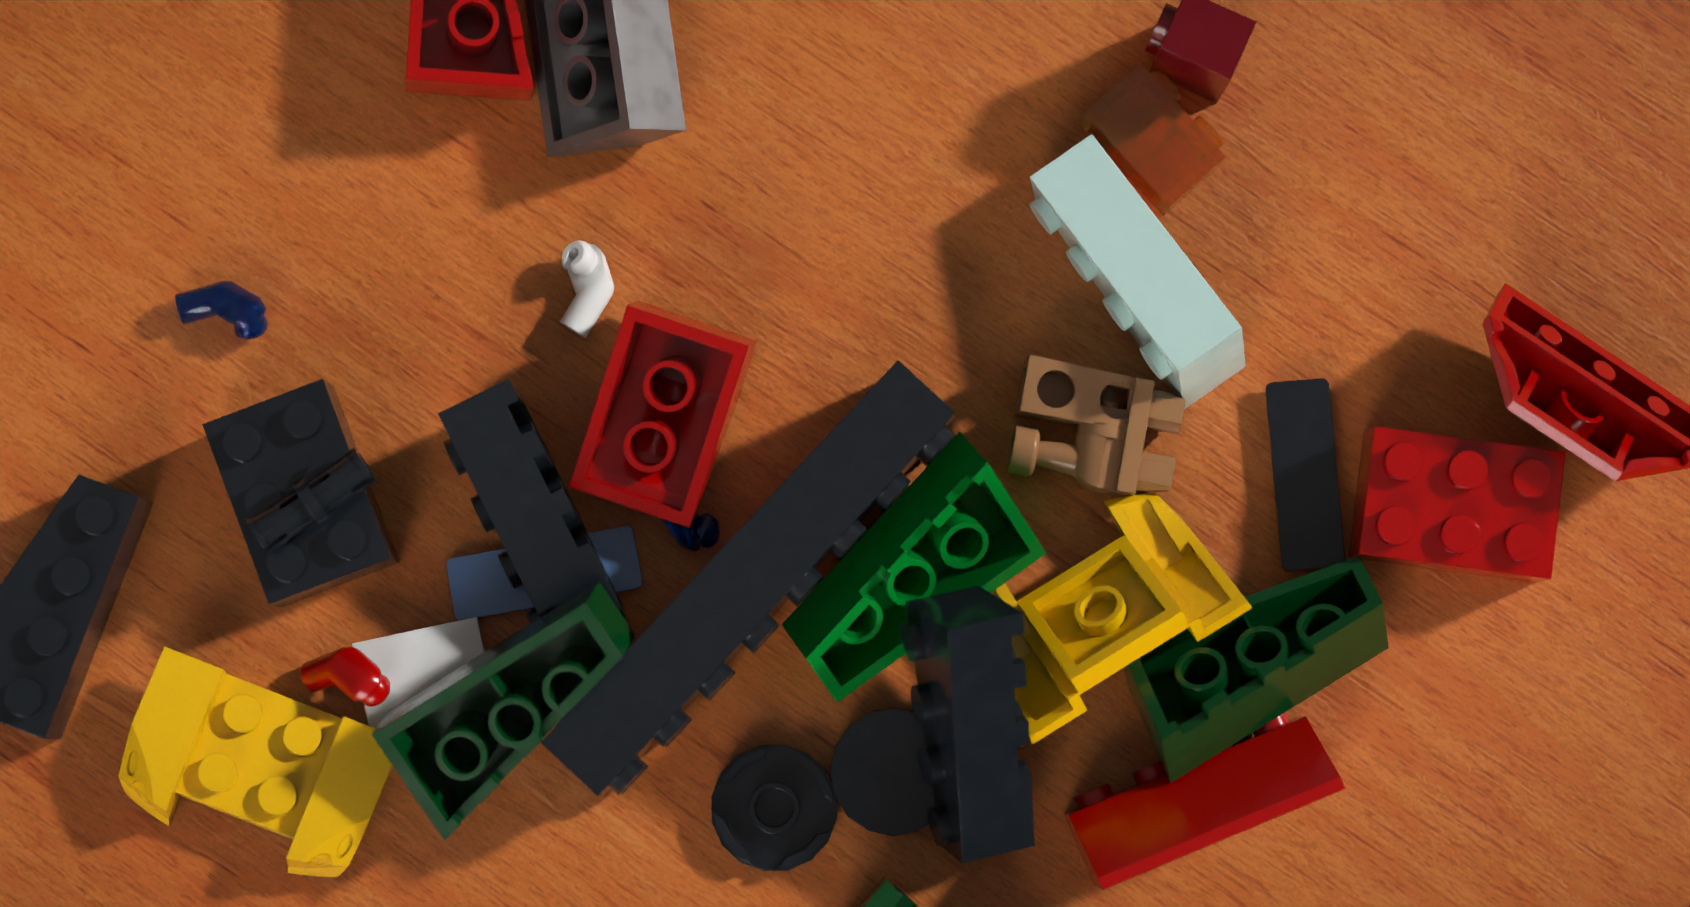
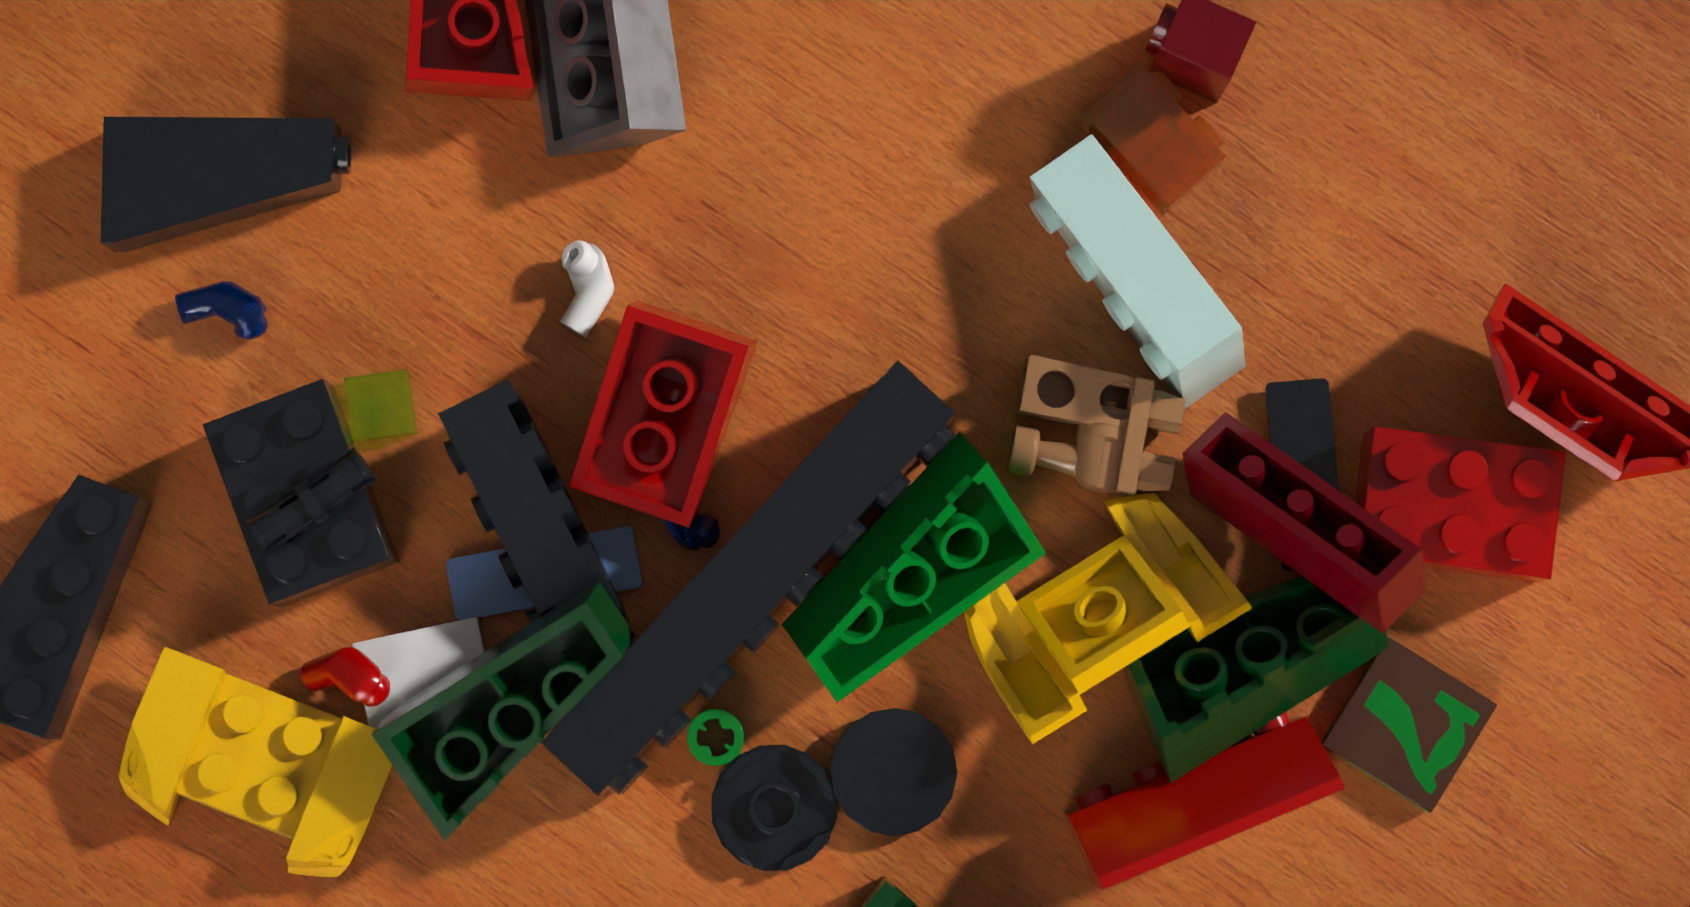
black wedge [901,586,1035,864] -> none
none -> black slope [101,117,352,252]
none -> clear neon green tile [344,369,418,442]
none -> green bush [687,709,745,766]
none -> dark red brick [1182,412,1426,634]
none -> reddish brown tile [1321,637,1497,813]

